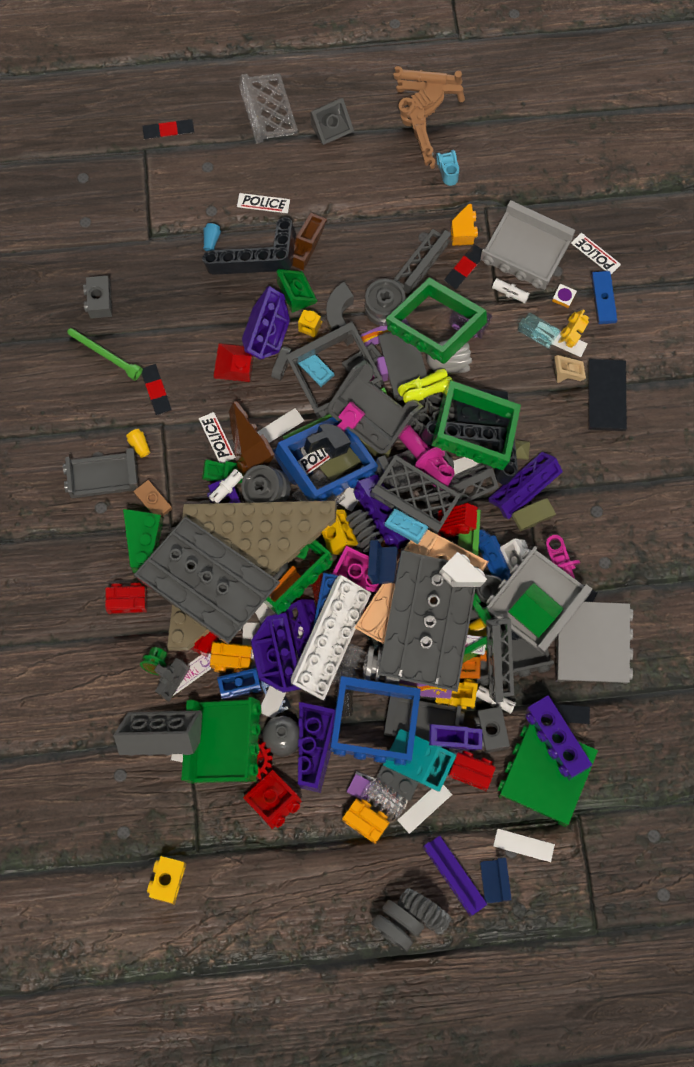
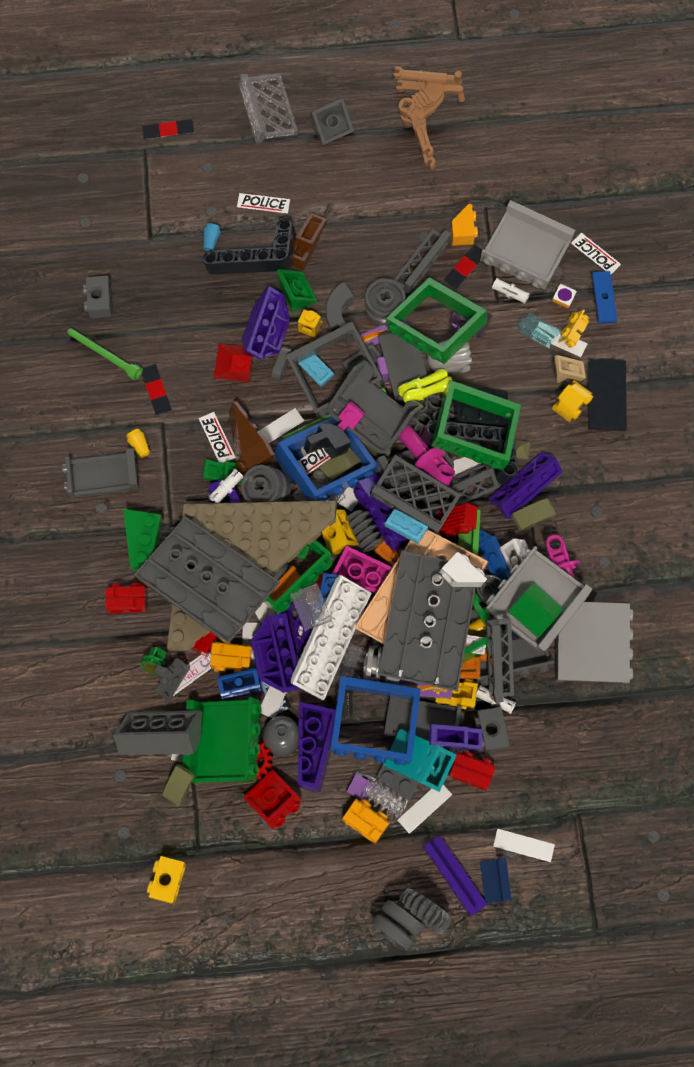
medium nougat plate [133,480,172,517] -> none
dark blue panel [368,540,398,584] -> none
medium azure piece [436,150,459,186] -> none
green panel [497,723,598,827] -> none
dark purple brick [525,696,592,780] -> none
black sticker [533,703,590,724] -> none
none -> olive slope [162,764,196,806]
none -> clear plate [290,584,332,631]
none -> yellow cylinder [552,380,593,422]

